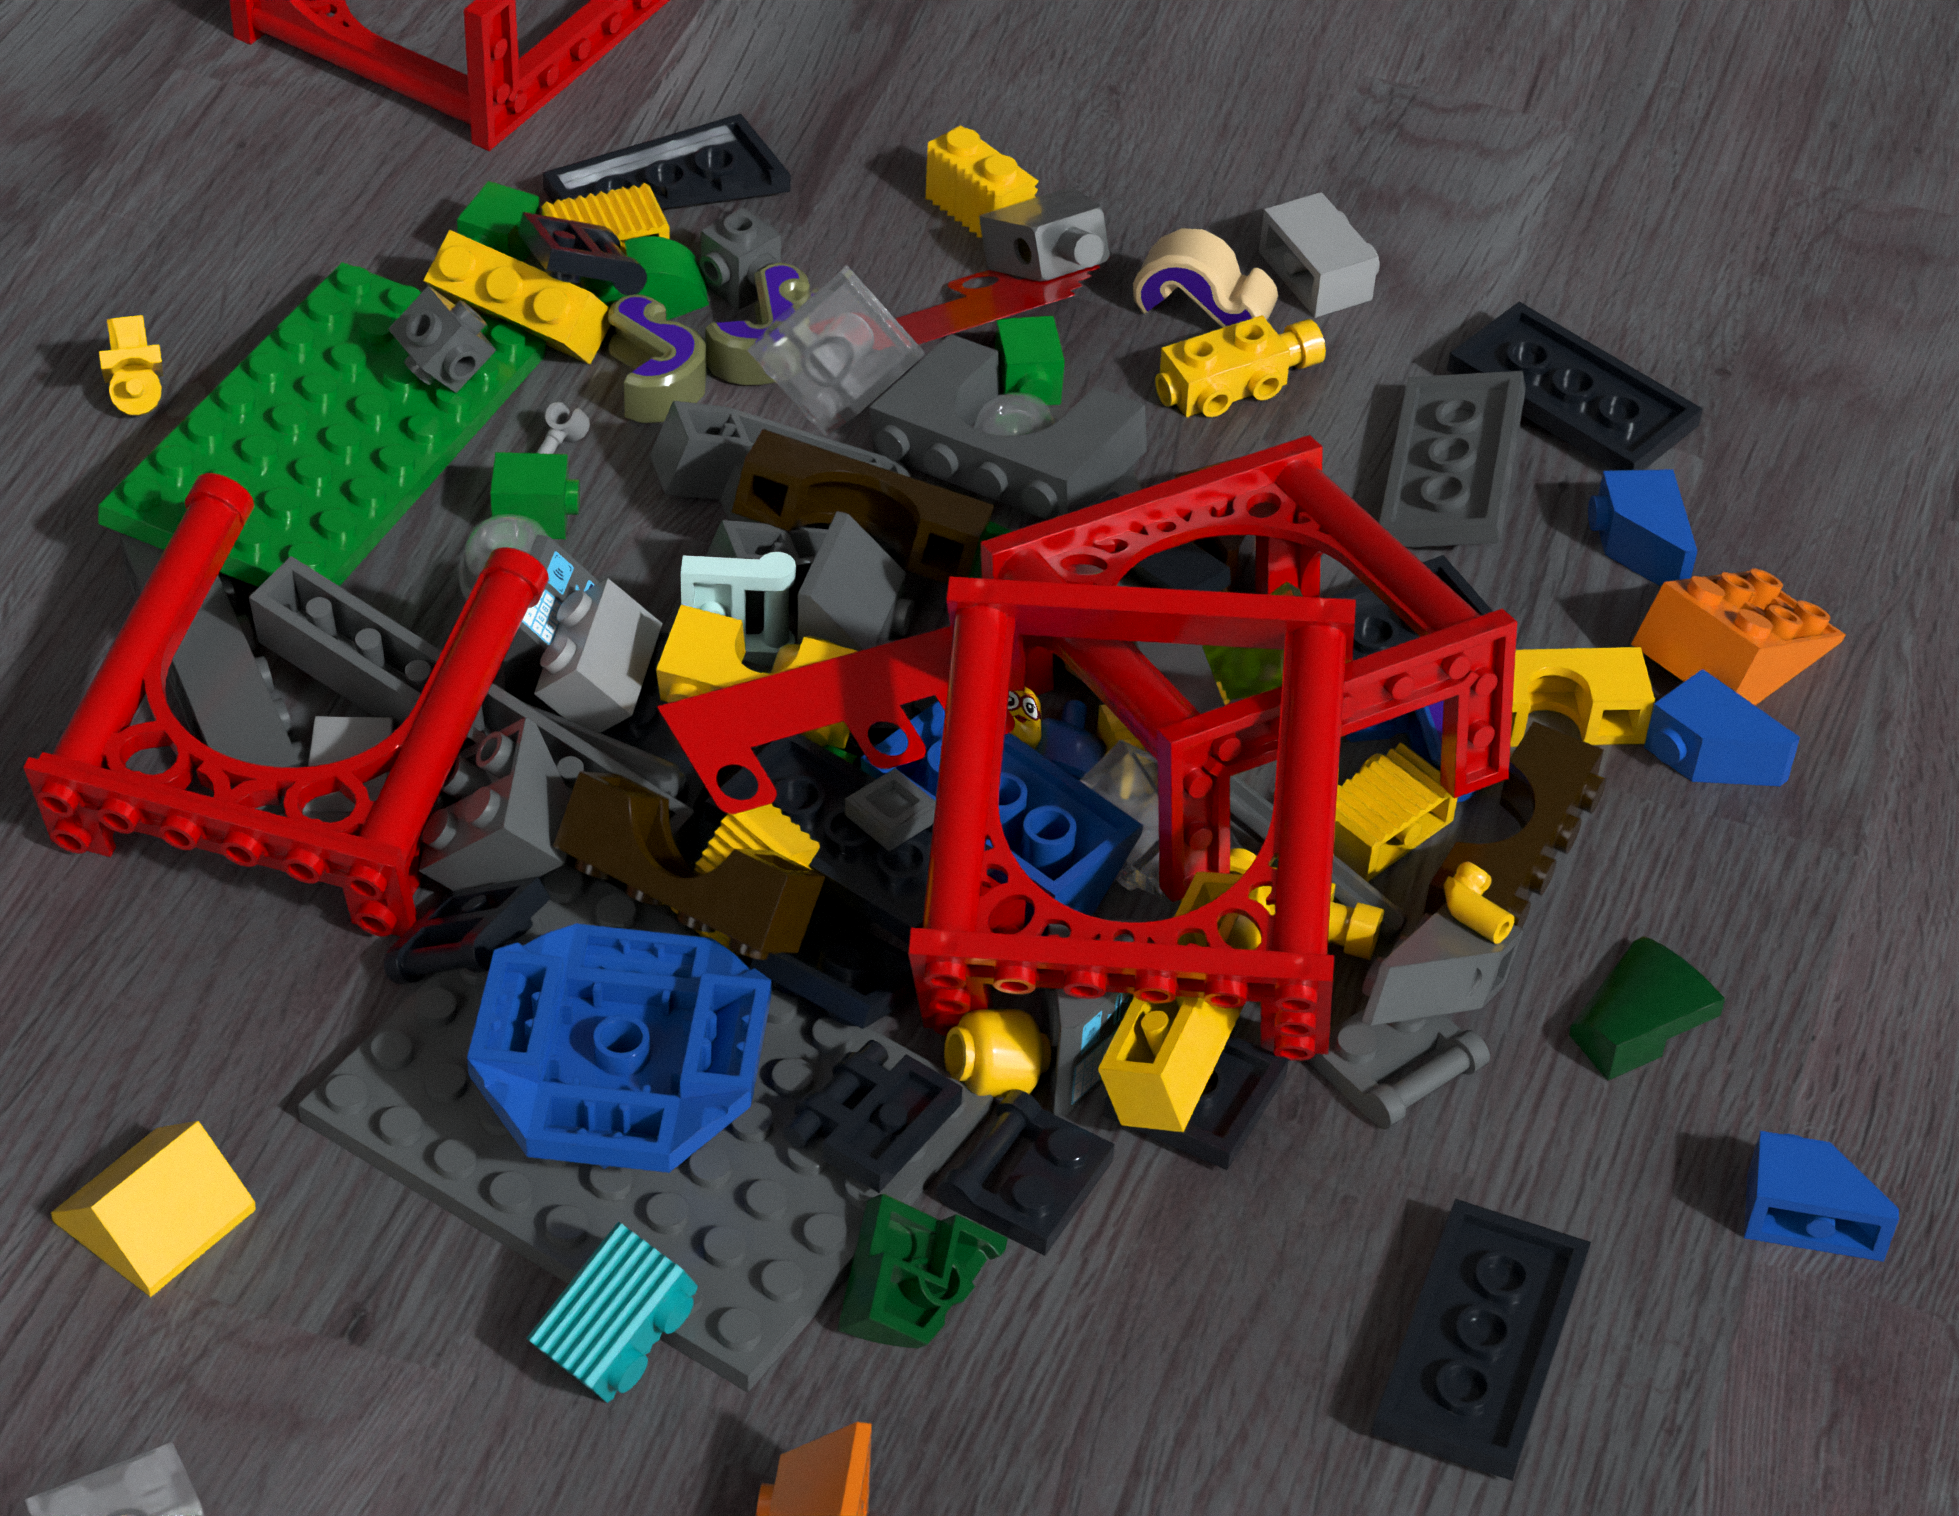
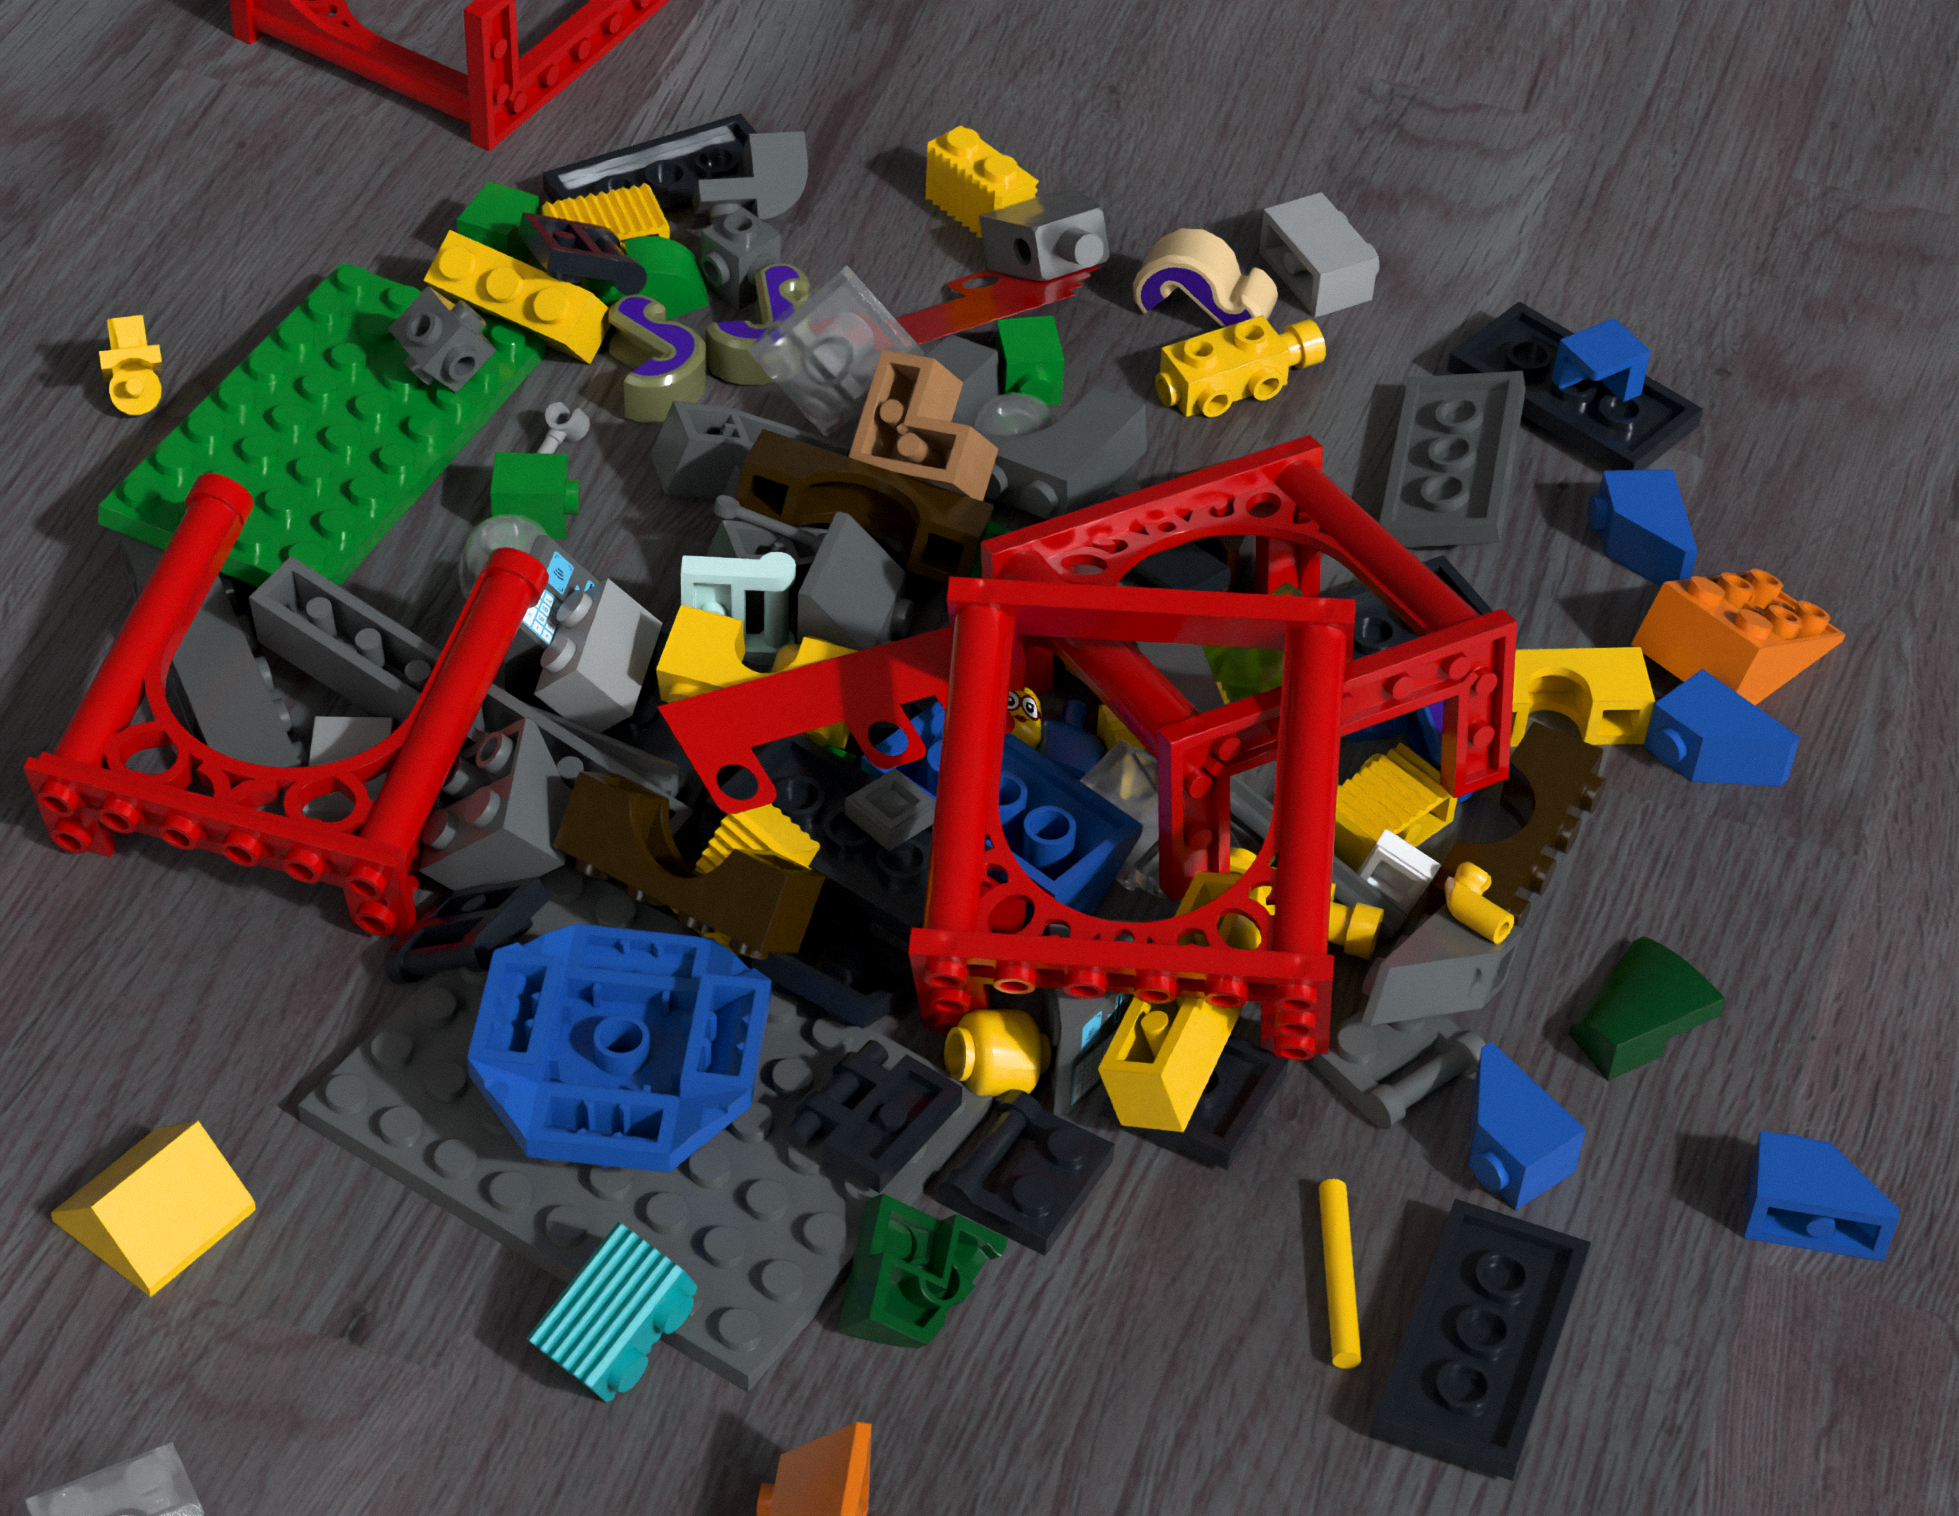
none -> dark grey brick [692,131,808,229]
none -> dark grey hinge [713,495,826,554]
none -> medium nougat brick [849,349,999,501]
none -> yellow bar [1319,1179,1361,1369]
none -> white tile [1357,829,1441,915]
none -> blue slope [1468,1041,1586,1211]
none -> blue panel [1552,318,1651,402]

